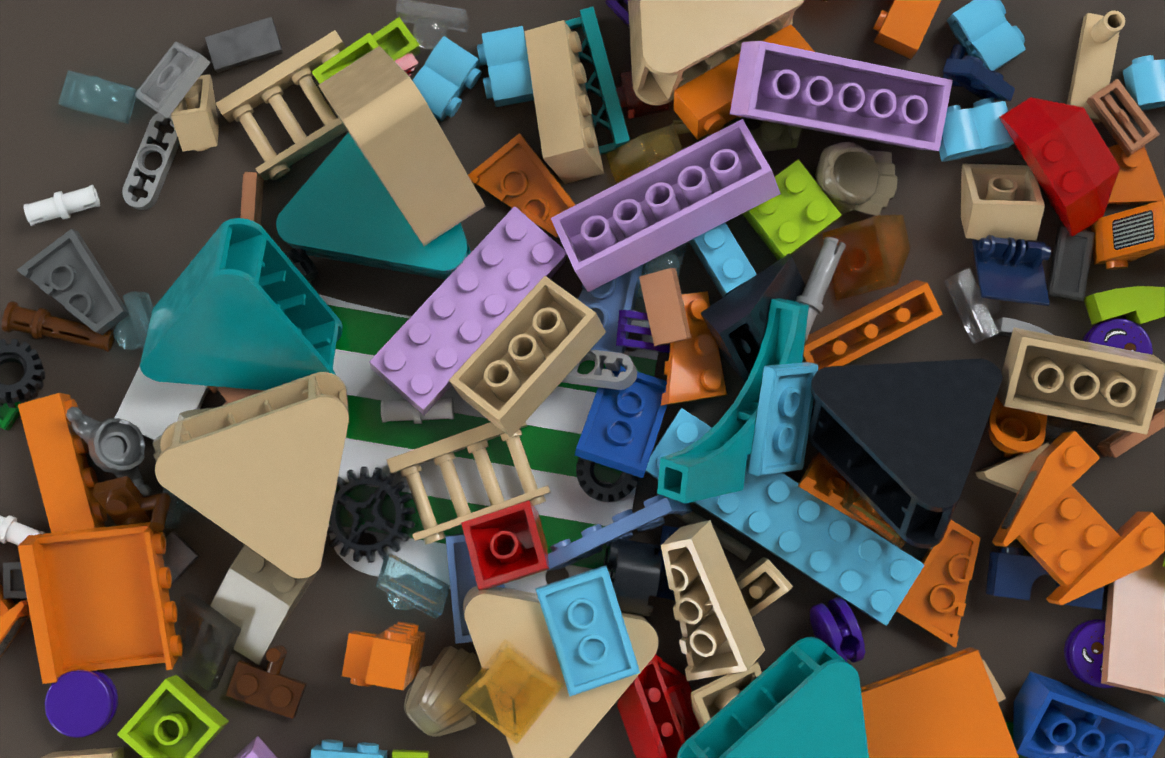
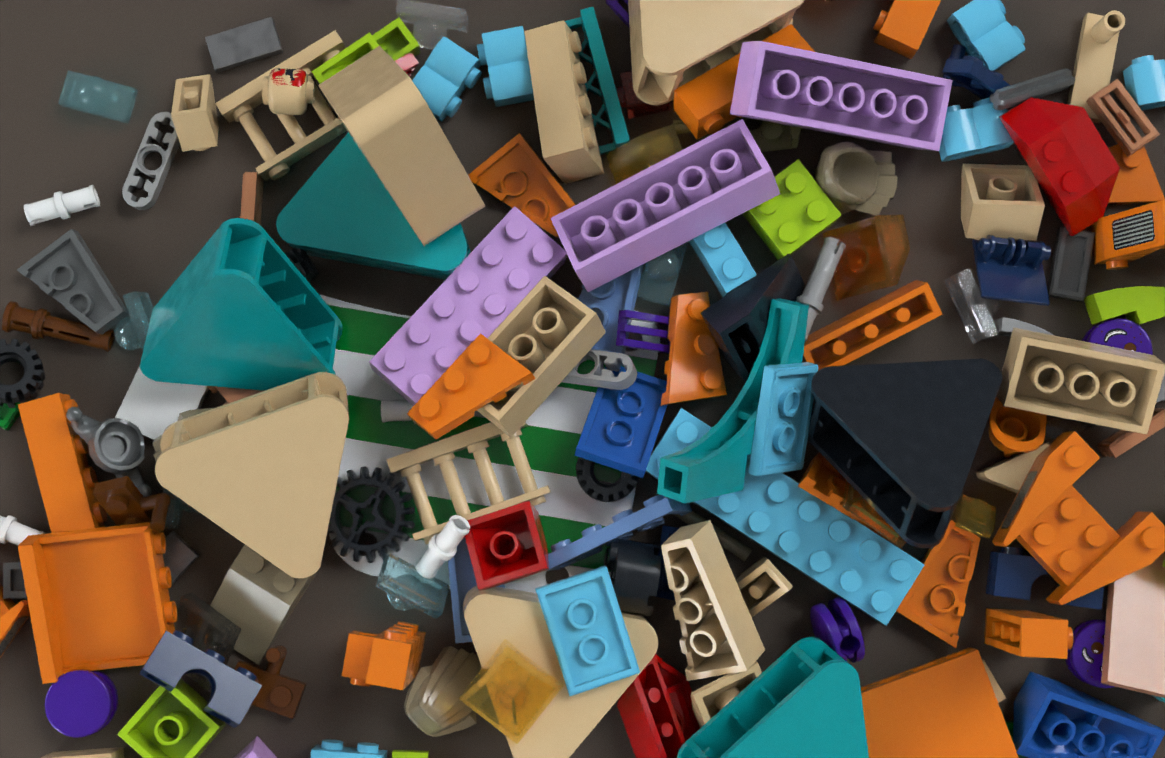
light grey tile [135,41,210,118] -> none
nougat tile [639,268,691,346] -> none
none -> arch [139,630,262,728]
none -> tan head [262,68,315,115]
none -> orange wing [407,333,536,440]
none -> white pin [415,515,470,579]
none -> clear yellow plate [955,494,996,539]
none -> orange brick [985,608,1073,659]
none -> dark grey axle [990,68,1075,110]

